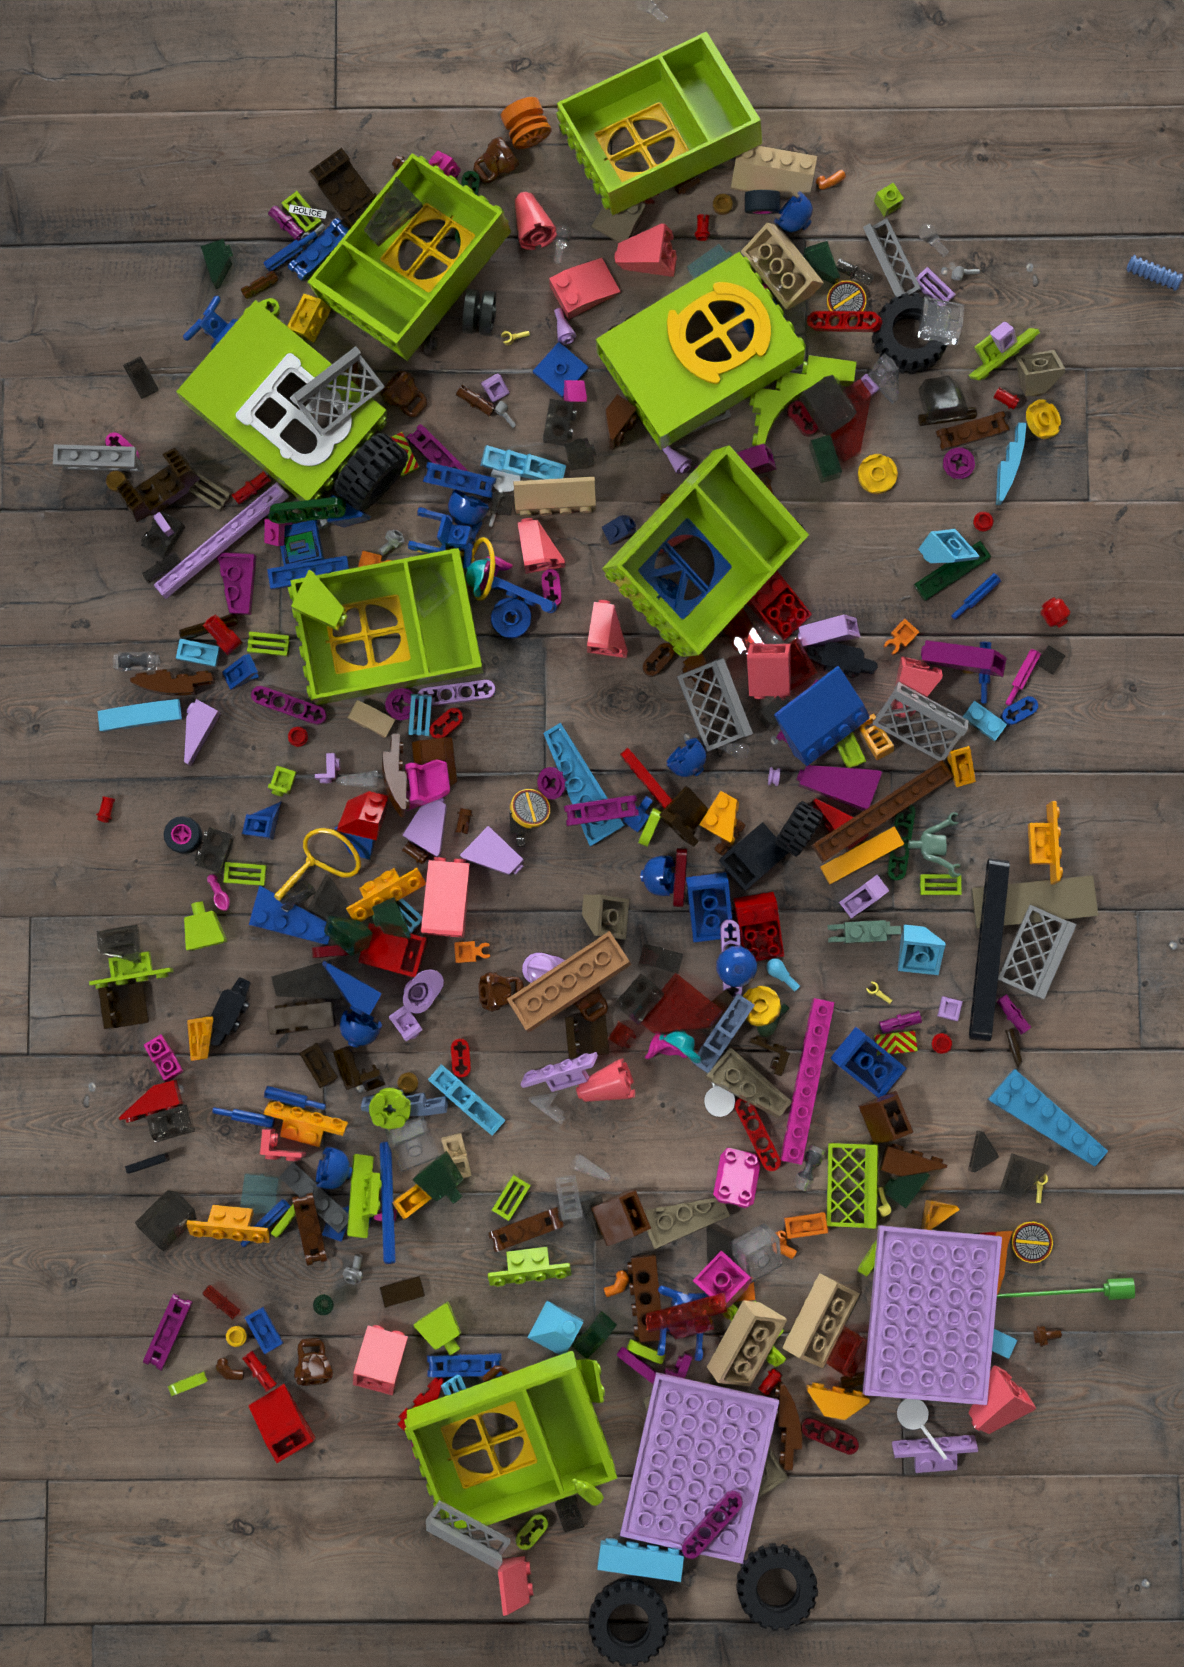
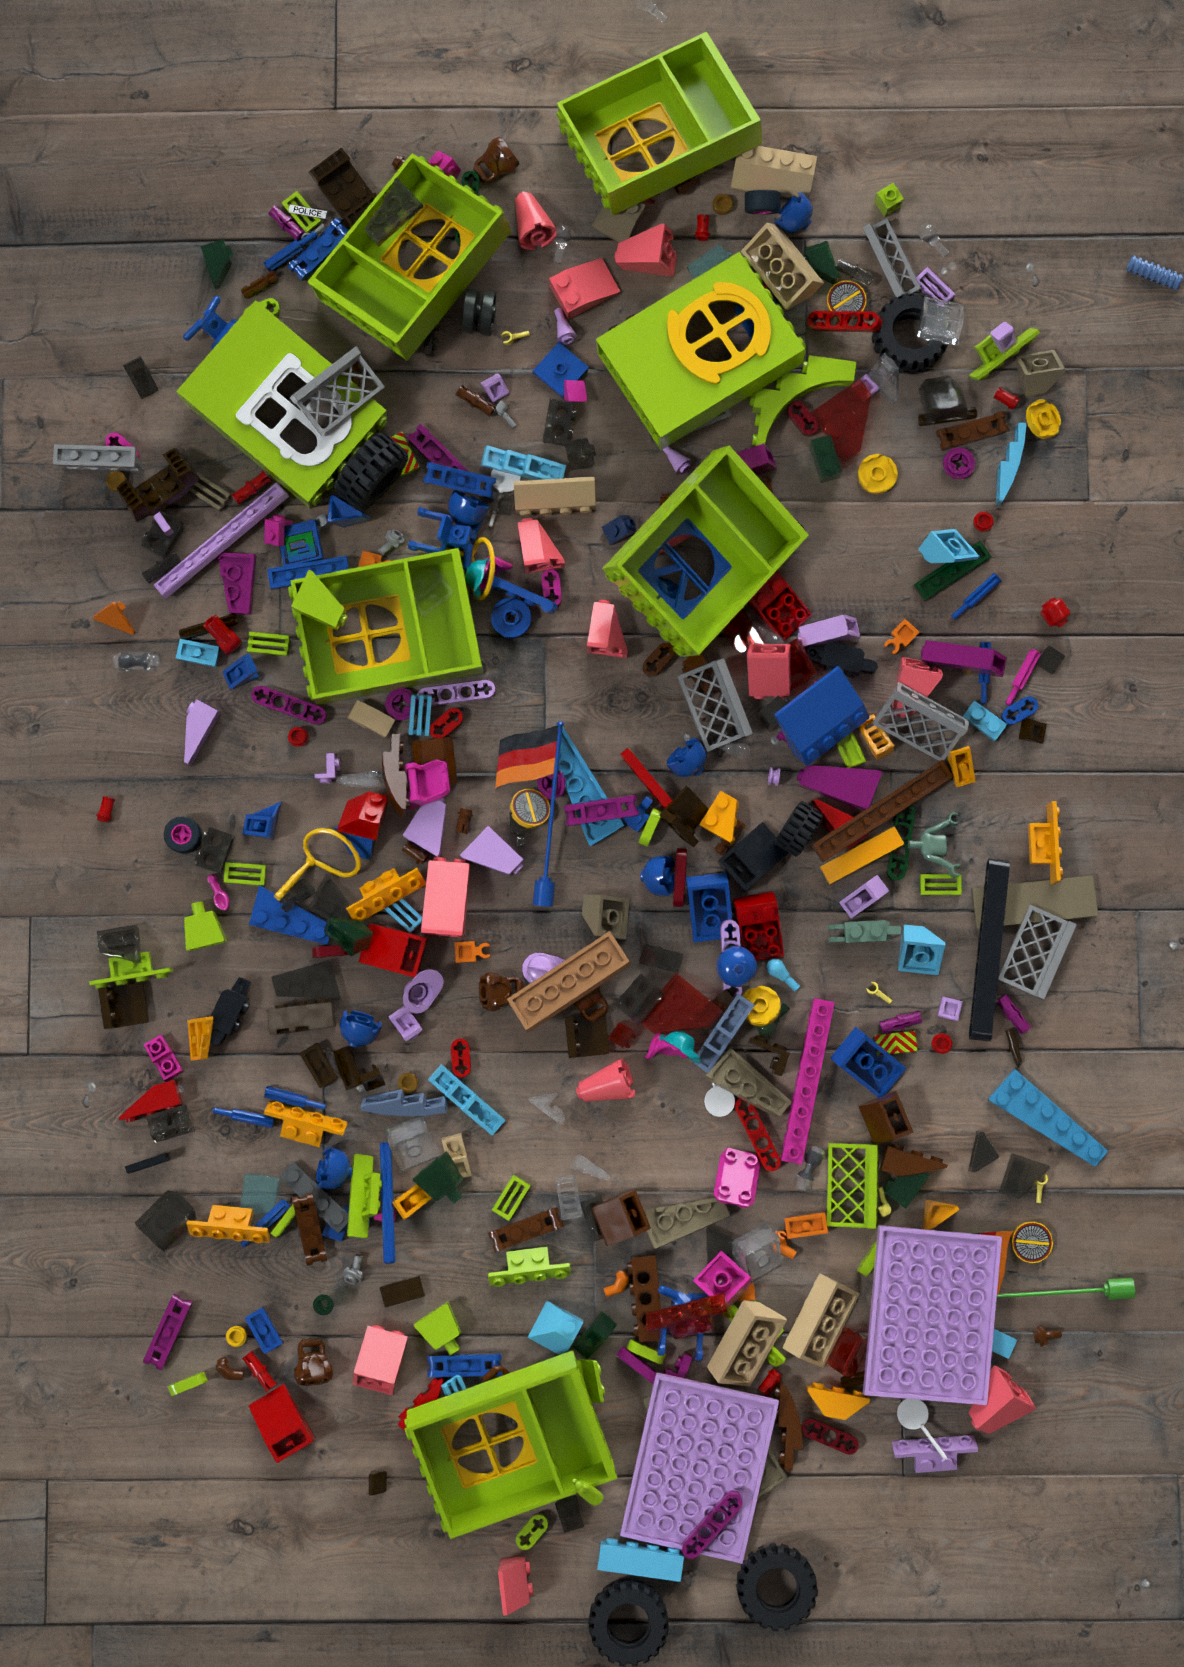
medium azure slope [97,699,182,732] -> none
reddish brown slope [130,669,216,696] -> none
clear red axle [202,1285,241,1320] -> none
coral bracket [260,1128,306,1161] -> none
dark green beam [268,497,346,524] -> none
lime bracket [268,766,297,797] -> none
yellow bracket [287,294,331,343] -> none
blue slope [322,961,382,1016] -> none
lime plate [369,1088,411,1129] -> none
clear green slope [371,897,411,939] -> none
reddish brown piece [380,370,427,417] -> none
light grey fence [426,1500,511,1569] -> none
orange wheel [500,97,552,149] -> none
lavender bracket [521,1052,598,1092] -> none
reddish brown slope [605,394,638,450] -> none
clear smoke slope [800,375,857,435] -> none
orange arm [815,170,846,190] -> none
light grey hand [951,266,980,280] -> none
none -> orange piece [93,601,135,635]
none -> dark brown slope [368,1471,387,1496]
none -> flag [495,721,564,907]
none -> dark brown slope [1019,719,1047,744]

